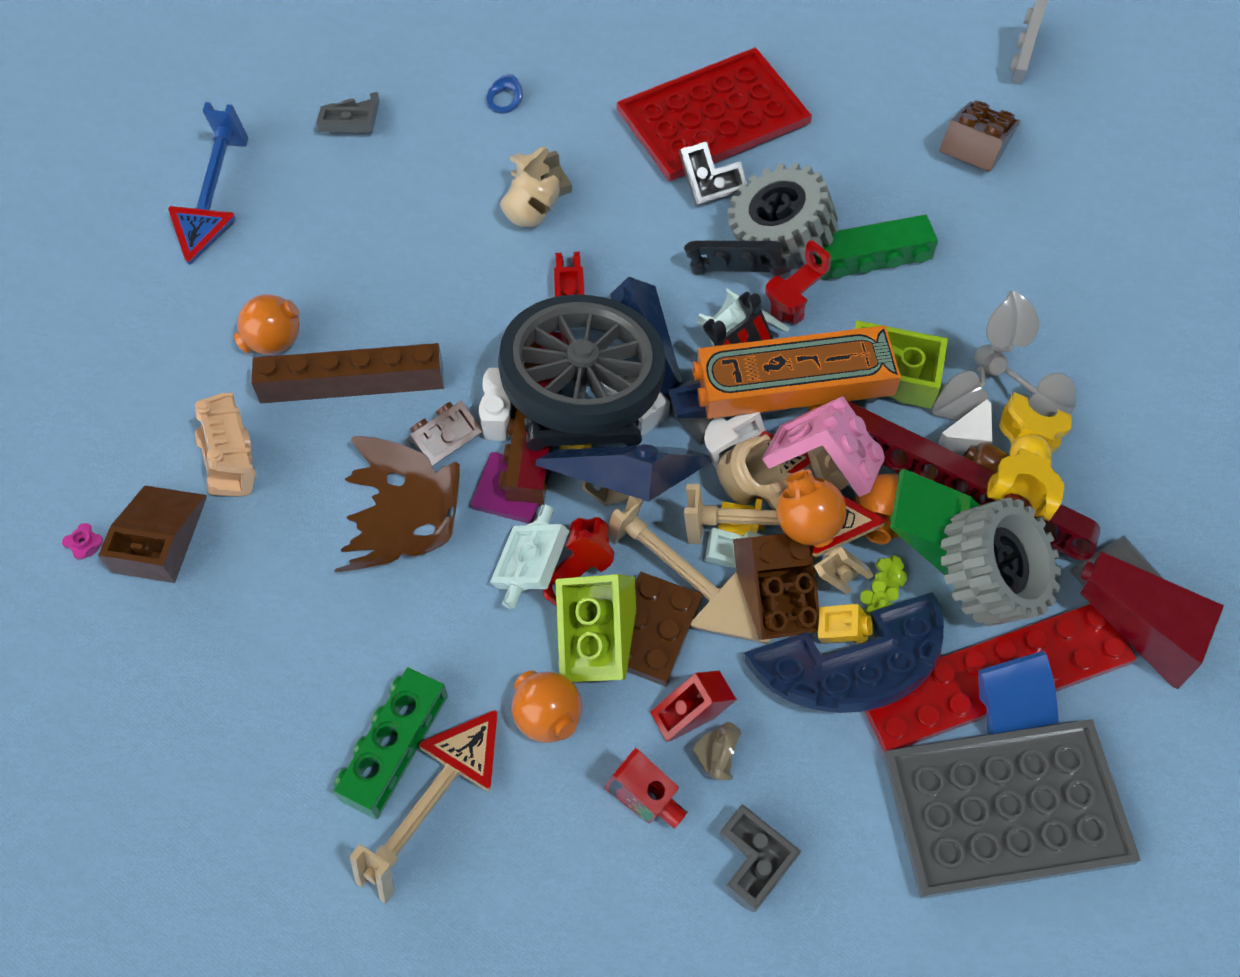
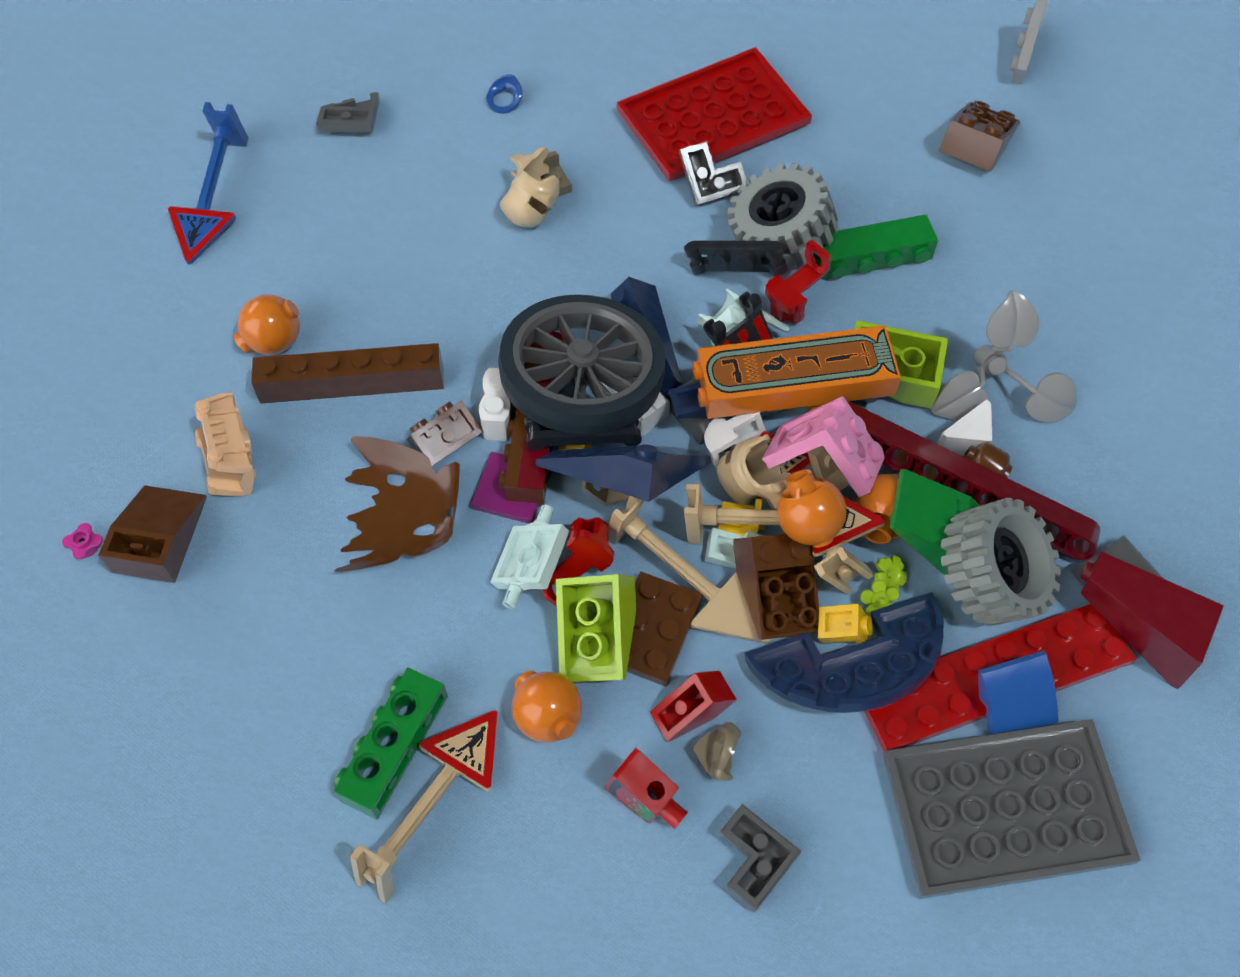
red hinge [554,252,585,297] -> none
yellow piece [987,392,1072,522] -> none

